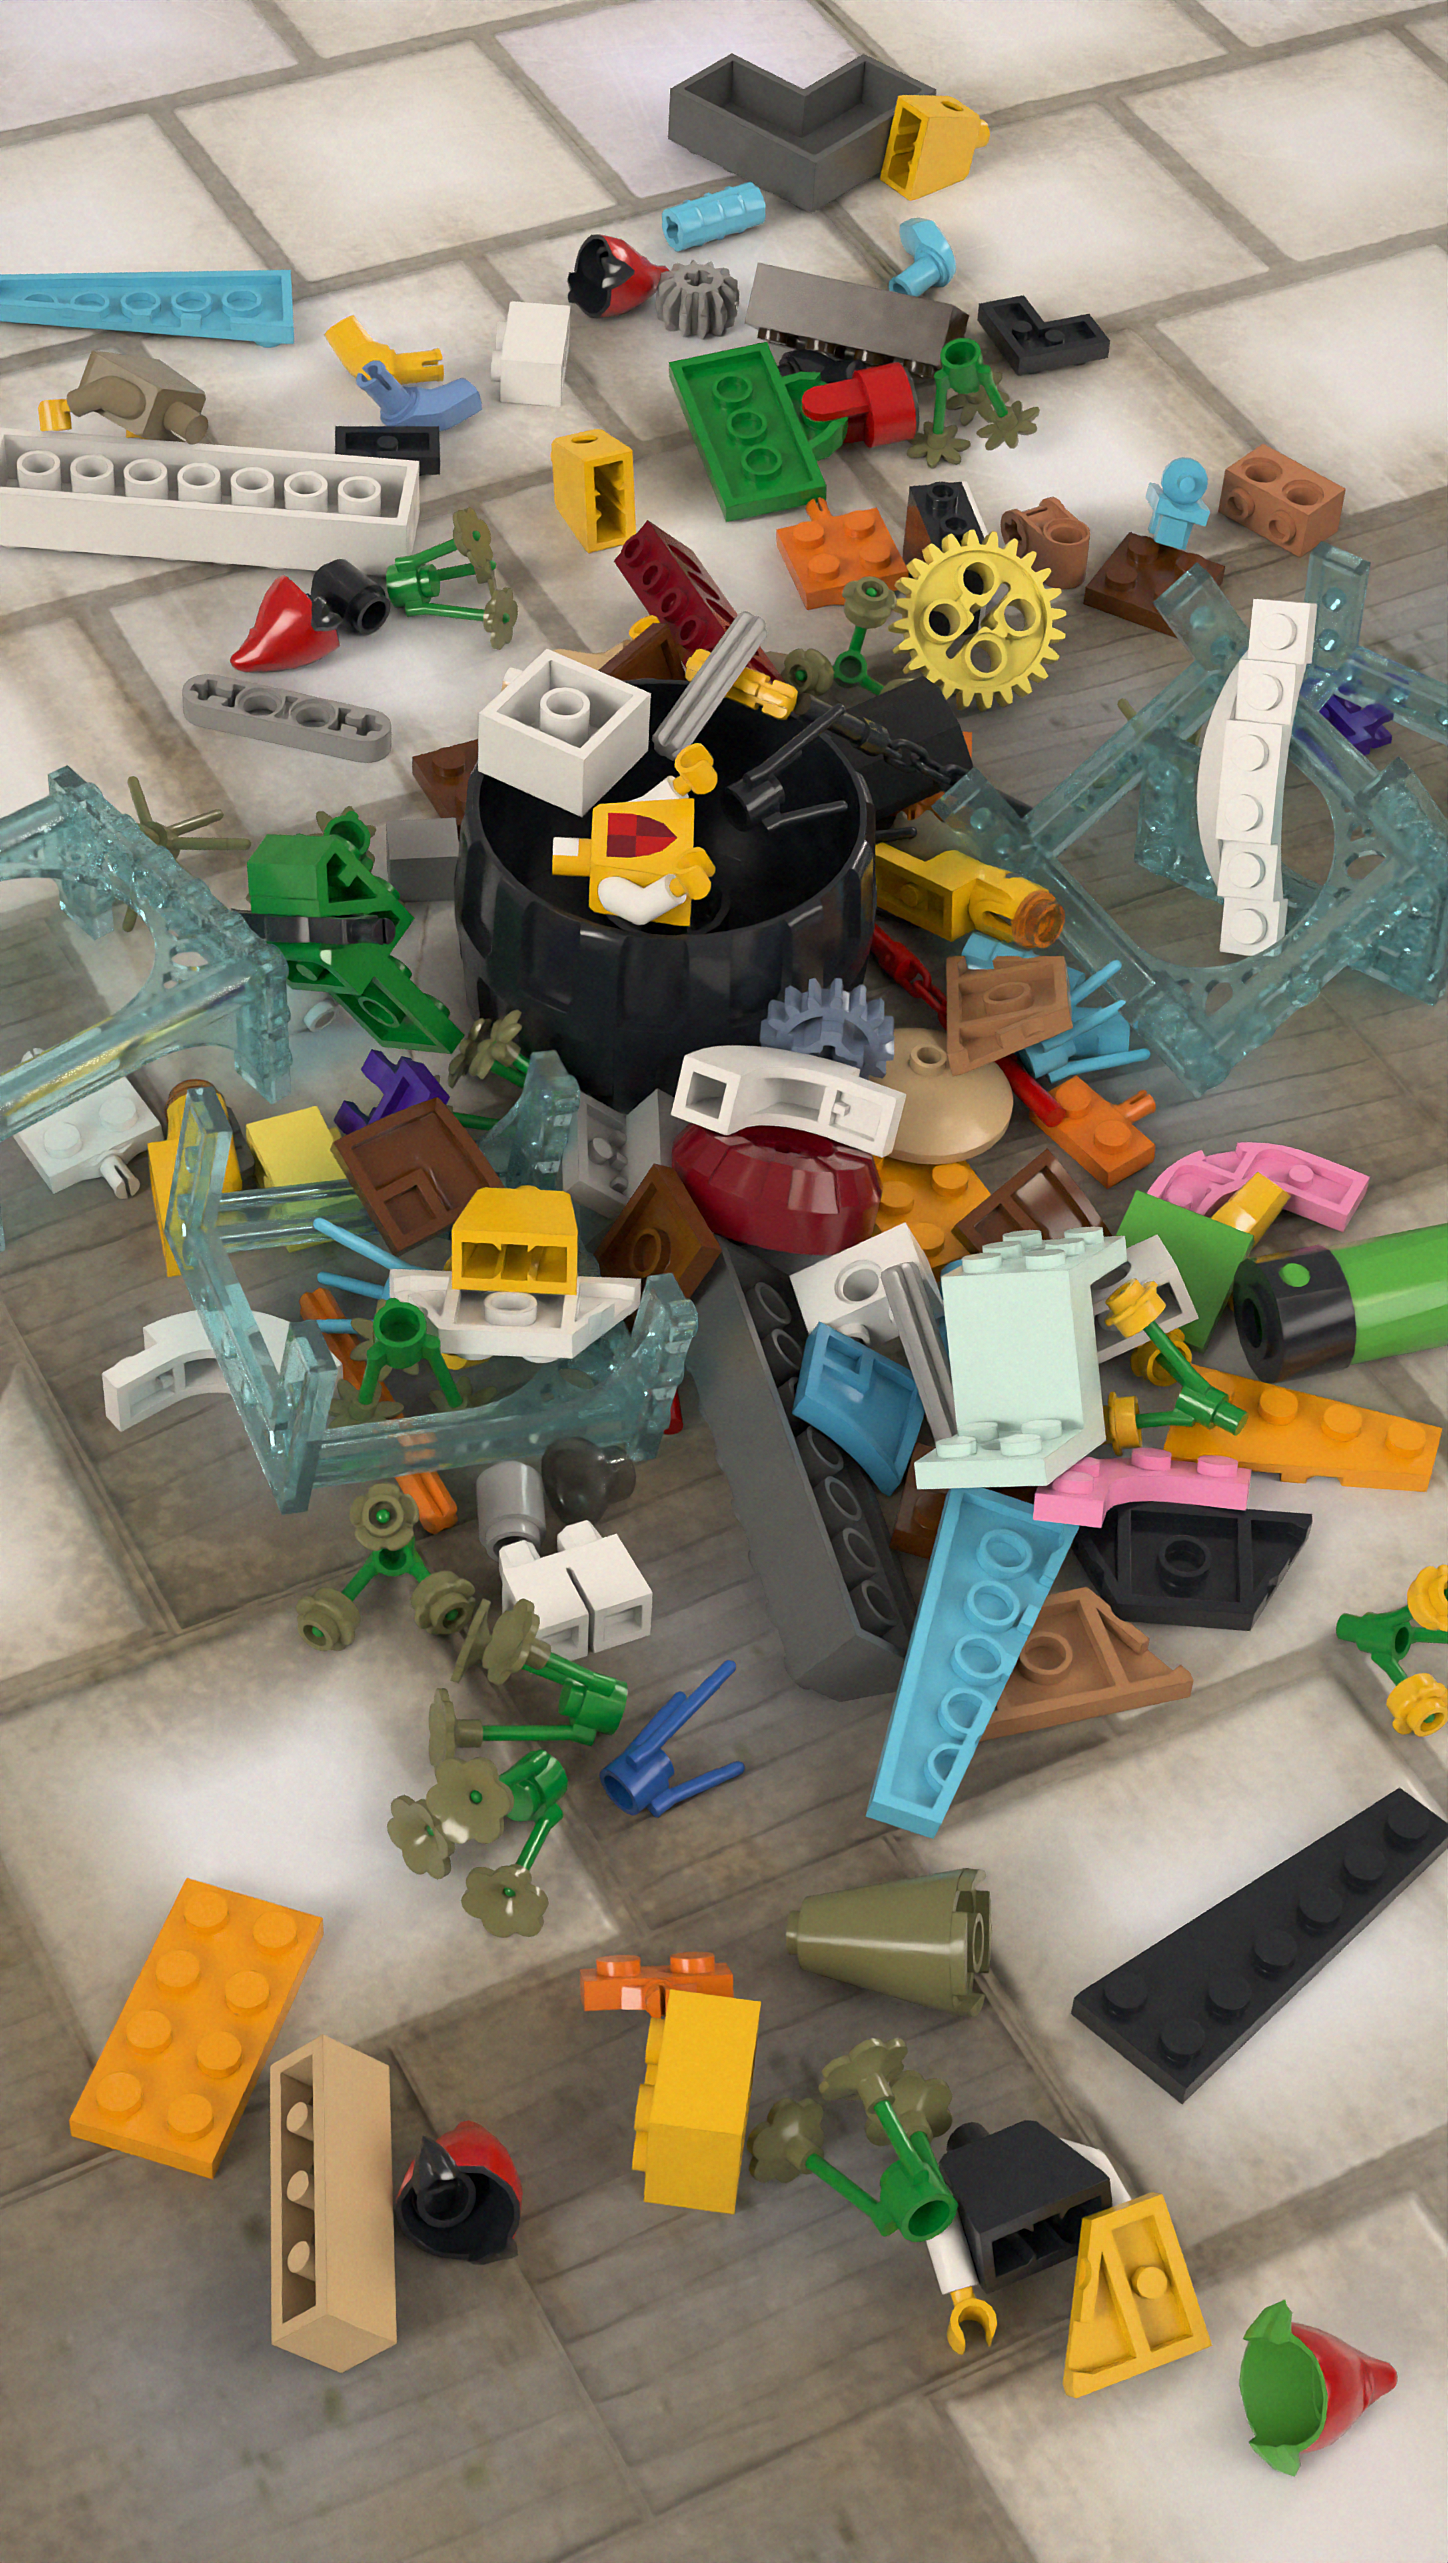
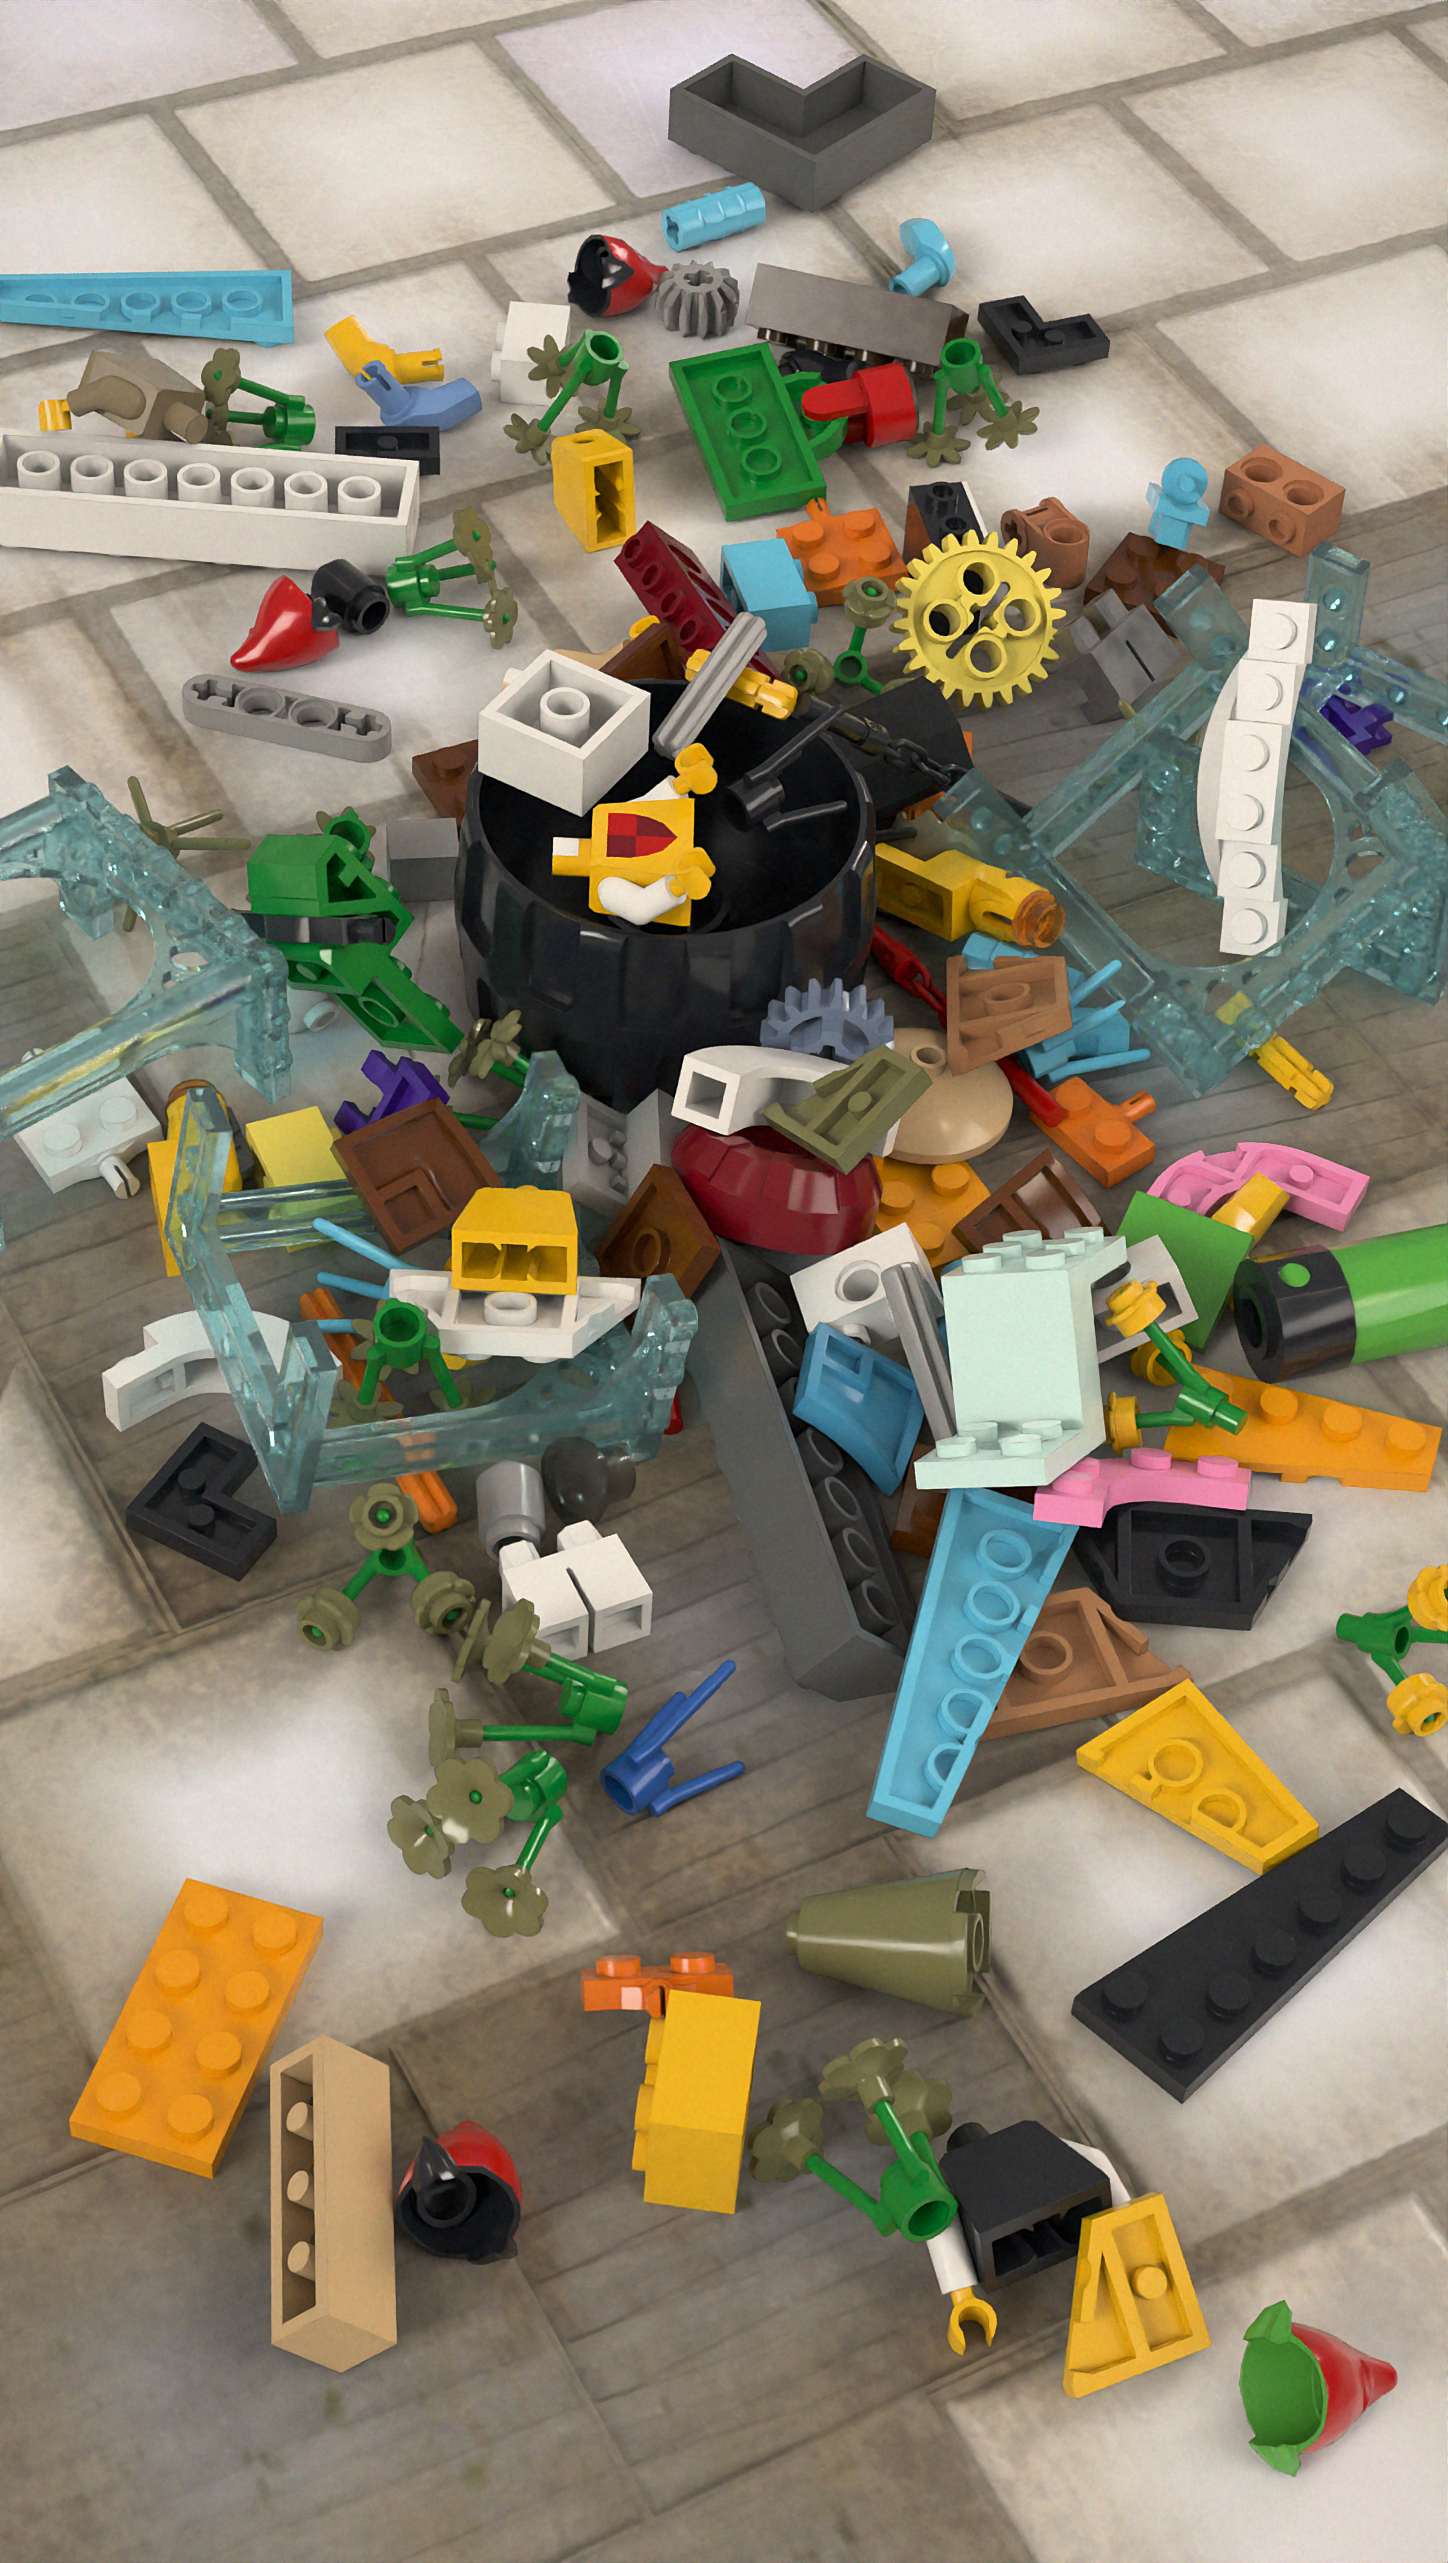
yellow torso [880,95,990,201] -> none
none -> black plate [125,1422,277,1582]
none -> plant [201,348,316,452]
none -> plant [503,329,641,466]
none -> medium azure brick [719,538,818,652]
none -> olive wing [762,1044,933,1175]
none -> flat silver hips [1052,589,1181,725]
none -> yellow wing [1076,1678,1320,1876]
none -> yellow axle [1237,1019,1334,1111]

